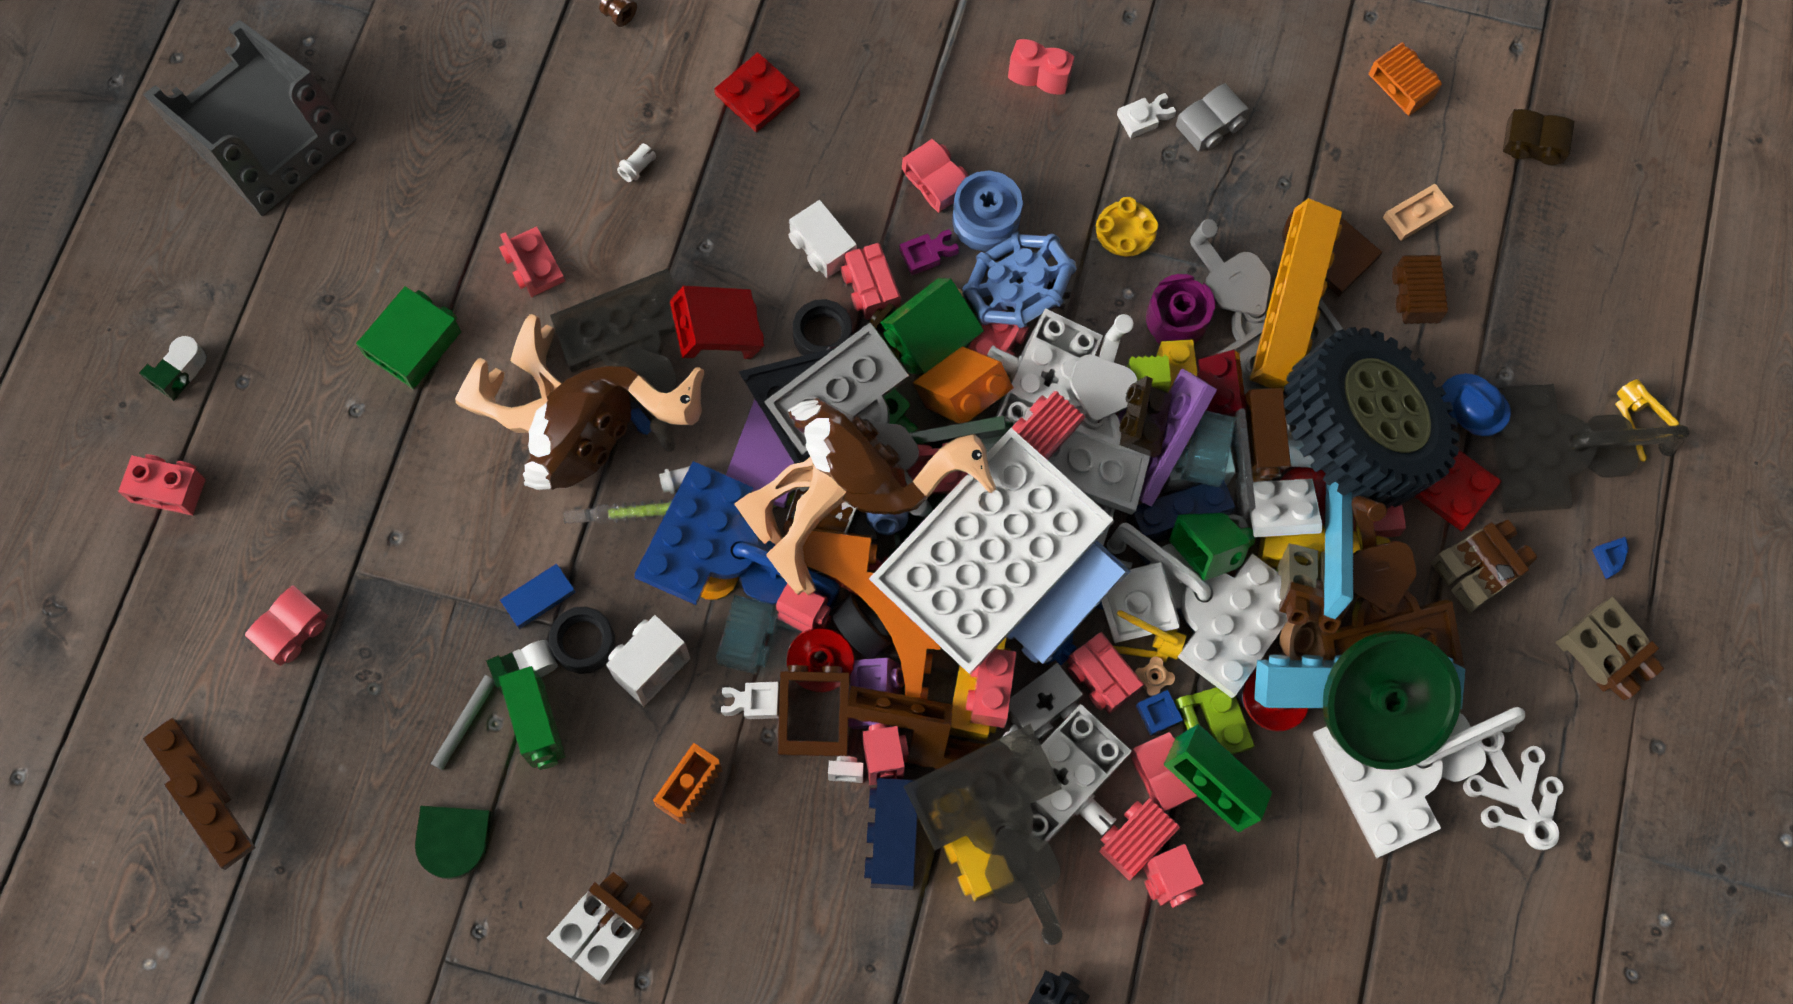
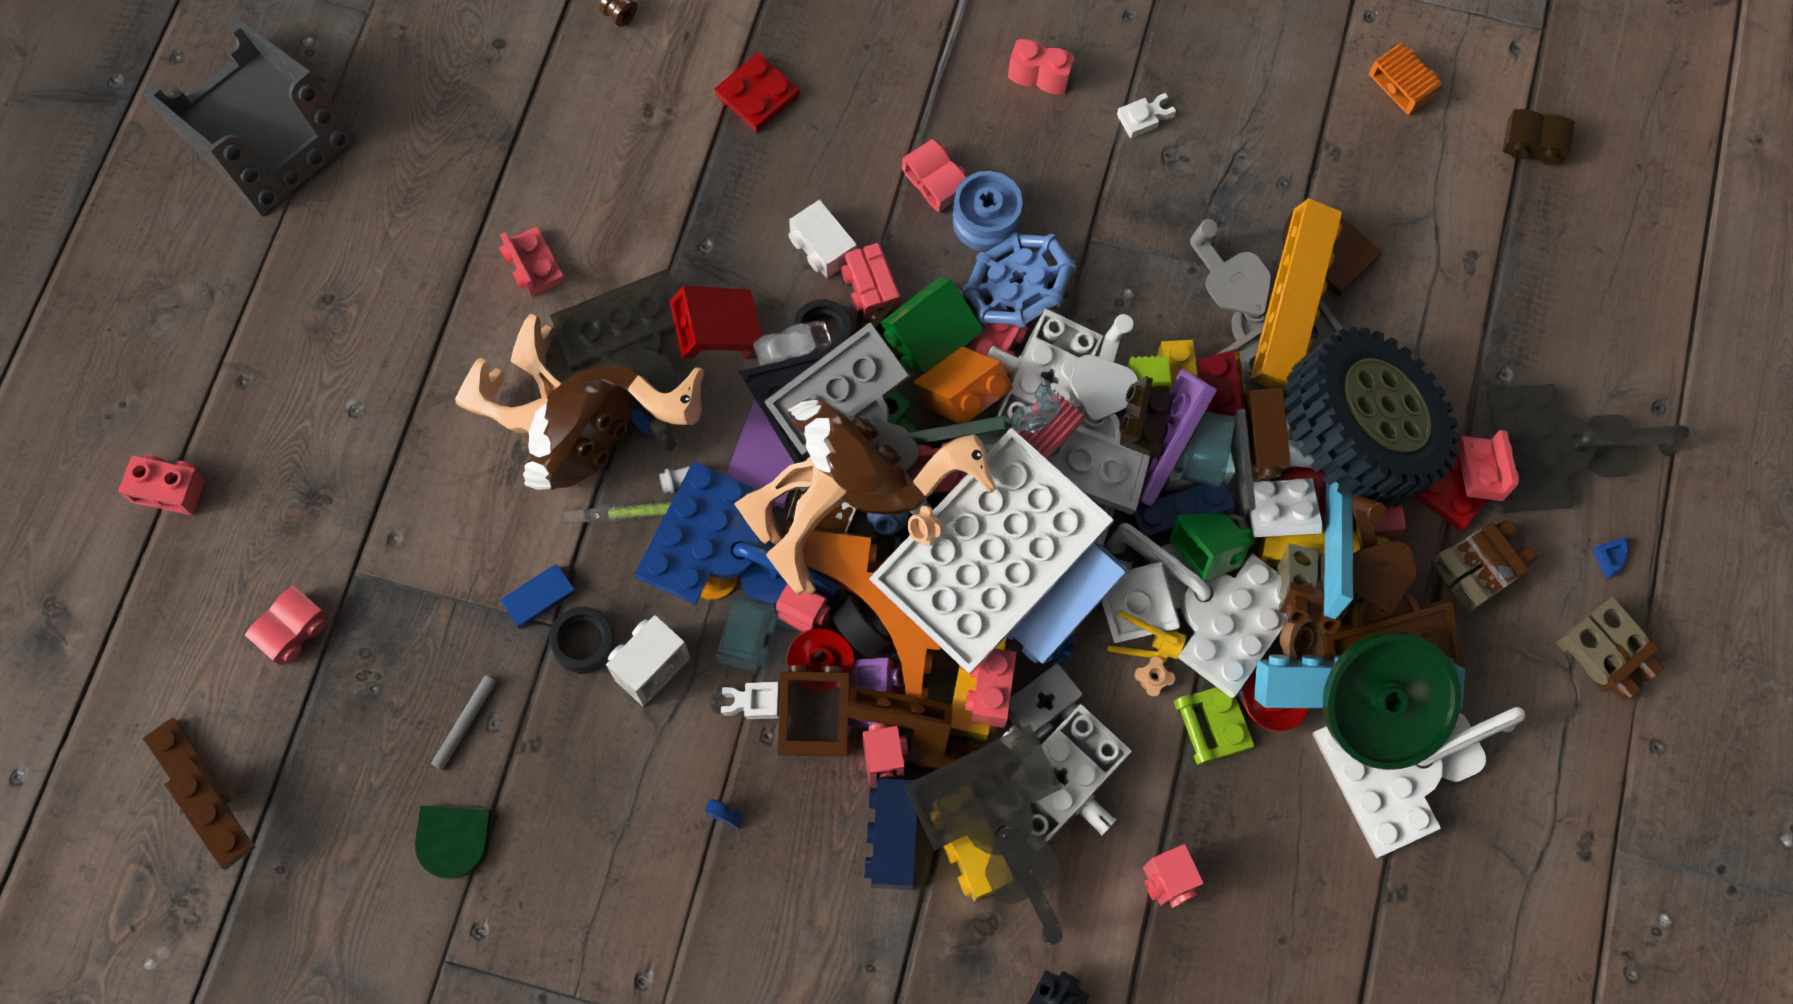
leg [139,336,206,401] -> none
green brick [356,286,461,390] -> none
white leg [486,640,558,695] -> none
green brick [498,666,566,770] -> none
white hips [547,872,654,985] -> none
white pin [617,143,656,182] -> none
orange brick [653,743,723,824] -> none
white plate [828,756,864,783] -> none
magenta plate [899,229,959,275] -> none
coral brick [1067,632,1144,714] -> none
yellow dish [1096,197,1158,257] -> none
coral brick [1099,798,1180,881] -> none
coral brick [1130,732,1198,813] -> none
blue plate [1136,690,1183,736] -> none
magenta brick [1146,274,1215,345] -> none
green brick [1164,724,1272,833] -> none
light grey brick [1176,83,1249,152] -> none
light nougat plate [1383,184,1454,241] -> none
reddish brown brick [1392,255,1448,324] -> none
blue piece [1441,373,1511,436] -> none
white plant [1463,731,1563,850] -> none
yellow plant [1615,379,1679,462] -> none
none -> blue tile [705,799,744,829]
none -> clear brick [753,321,832,366]
none -> light nougat plate [908,506,943,546]
none -> clear light blue bracket [1010,380,1061,433]
none -> coral bracket [1456,430,1519,501]

